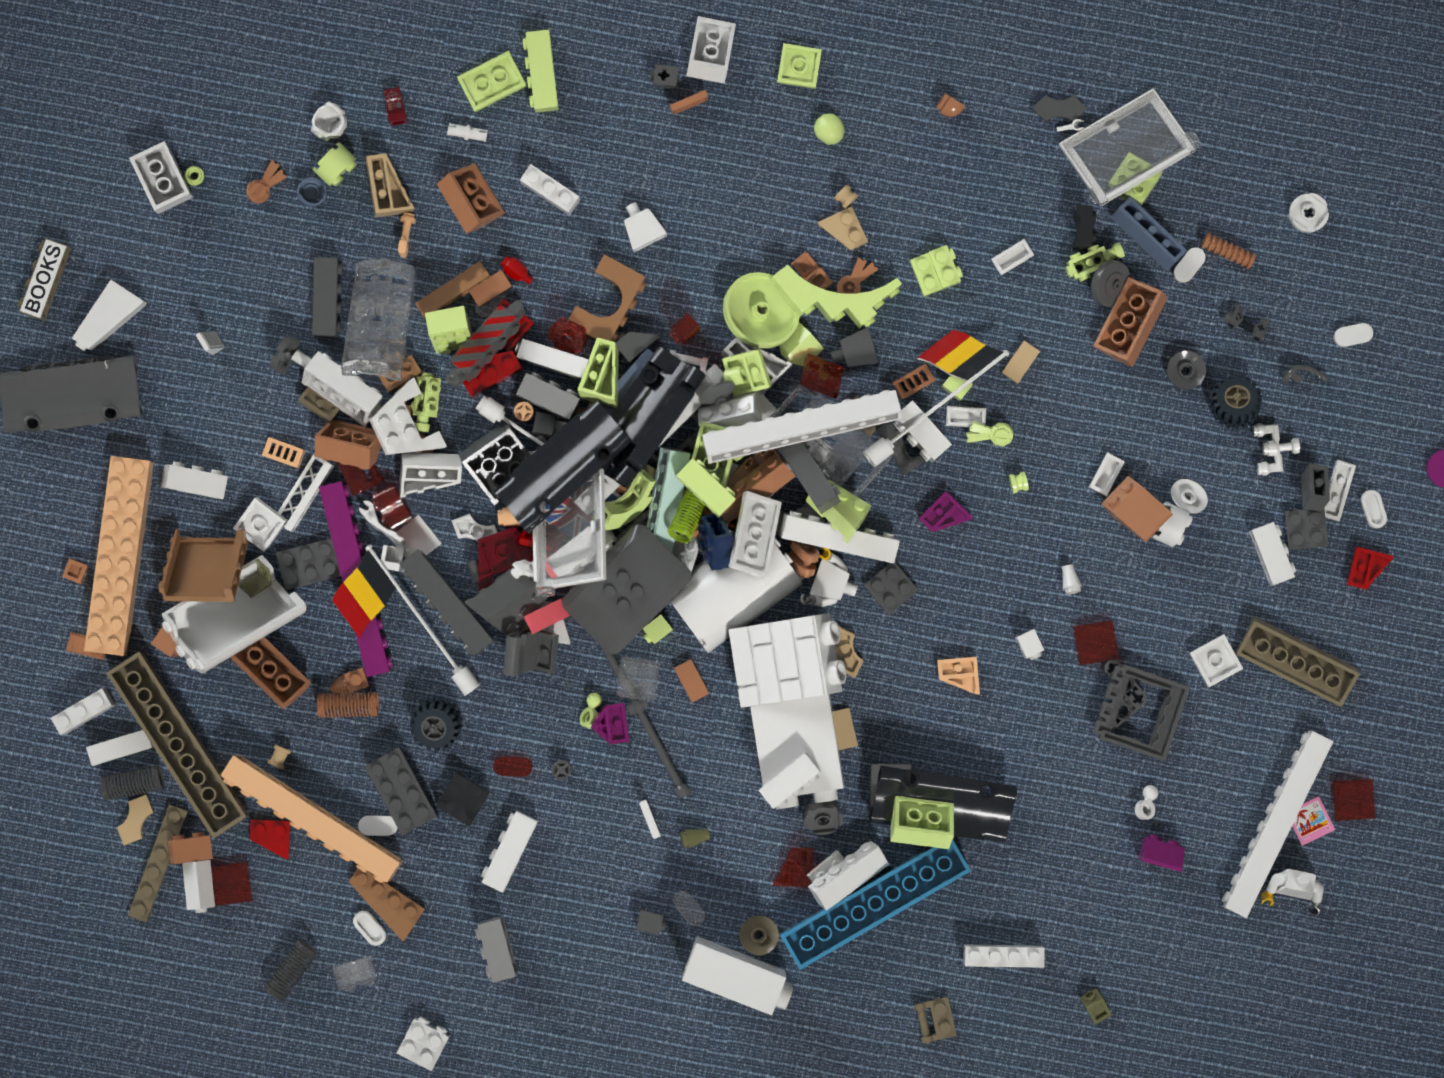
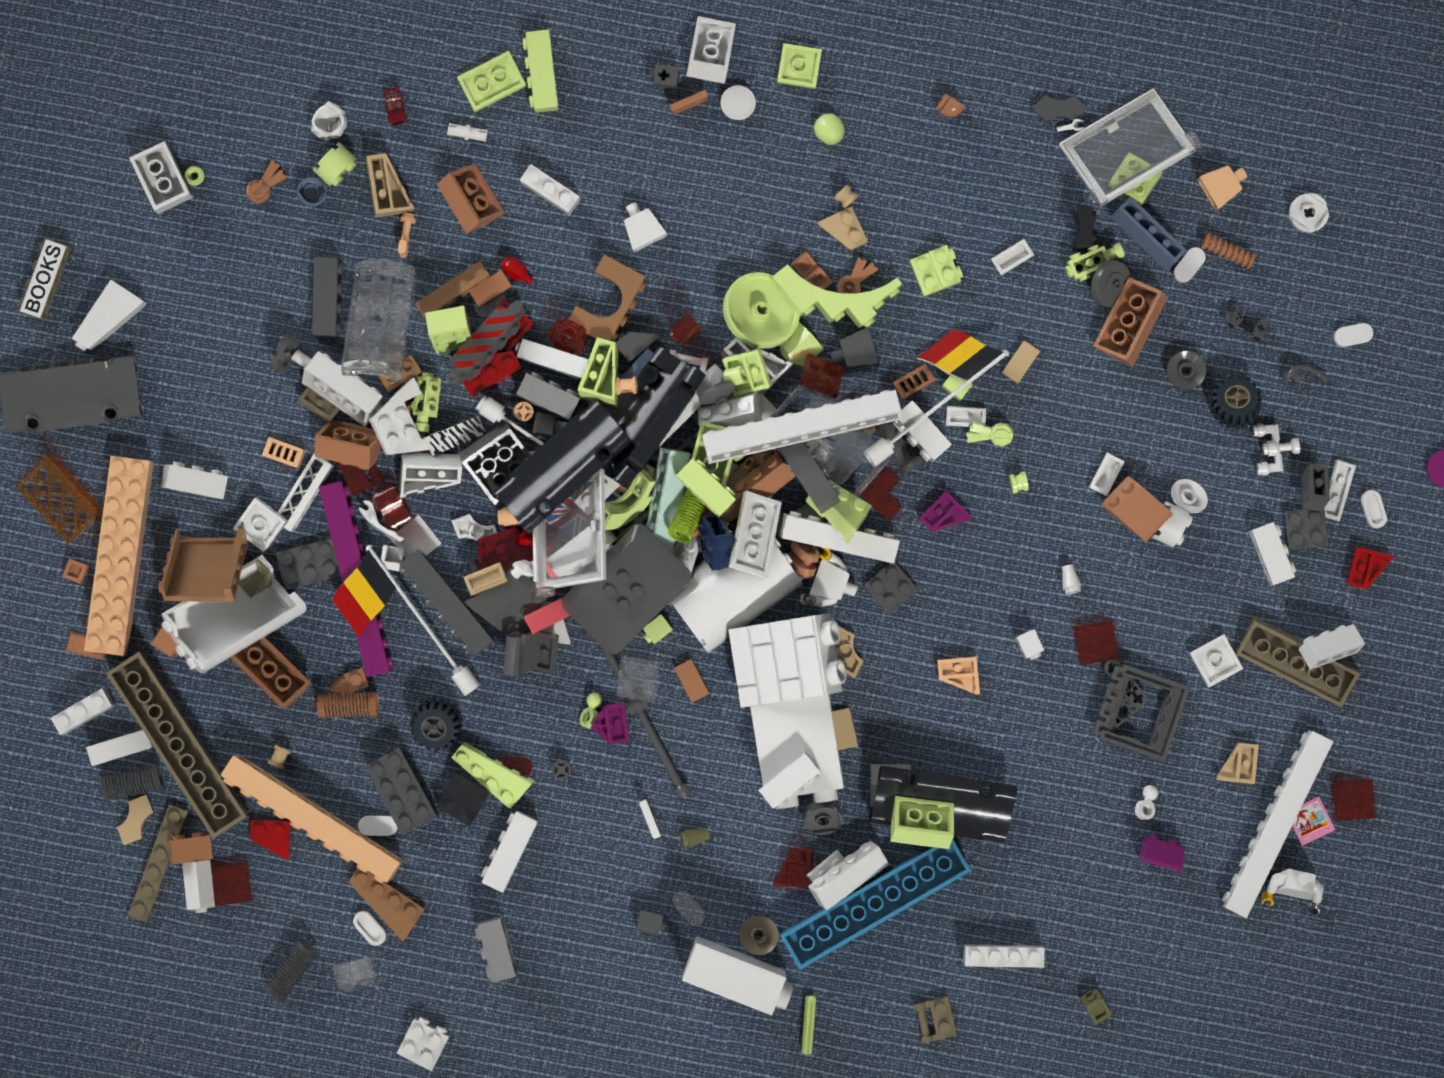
white slope [196,331,225,355] -> none
none -> clear orange fence [16,454,103,544]
none -> tile [425,416,486,456]
none -> yellowish green wing [451,742,534,809]
none -> tan tile [463,562,507,596]
none -> light nougat bush [616,377,638,395]
none -> white piece [721,85,756,120]
none -> yellowish green axle [801,995,816,1054]
none -> clear red plate [860,467,902,522]
none -> light nougat torso [1197,166,1247,211]
none -> tan wing [1216,743,1259,784]
none -> white brick [1299,624,1365,669]

